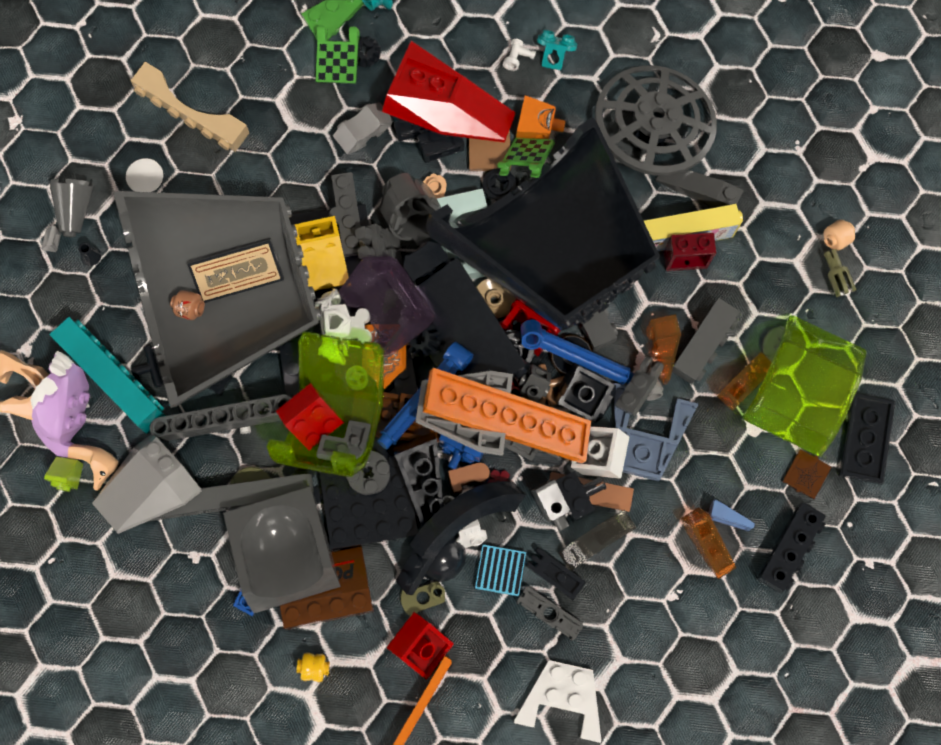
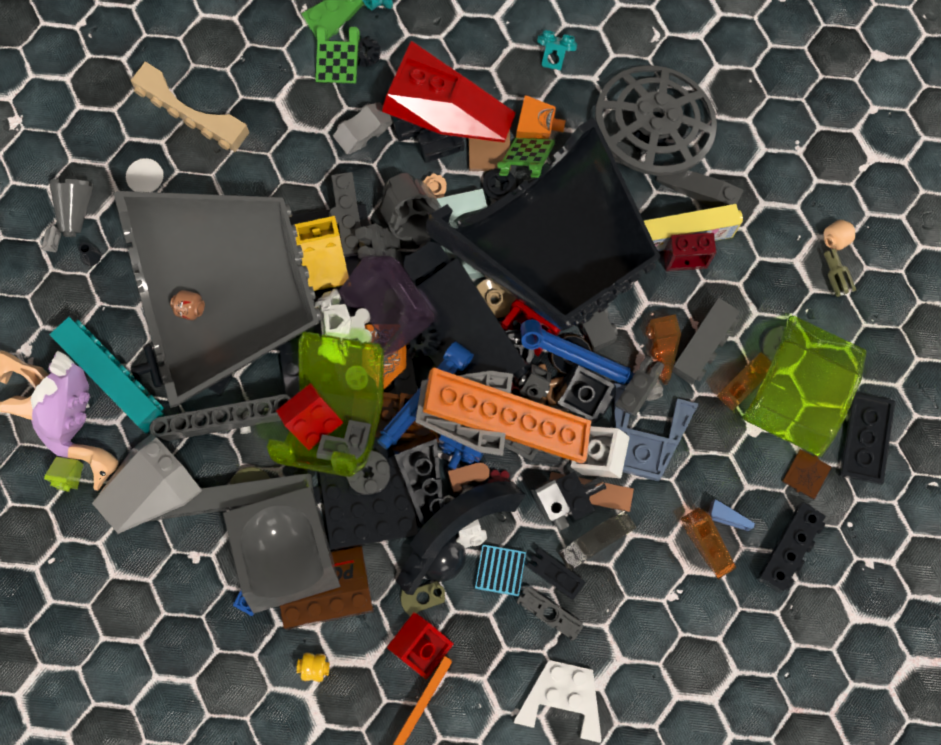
tile [188,238,284,303] -> none
white piece [503,39,536,71] -> none

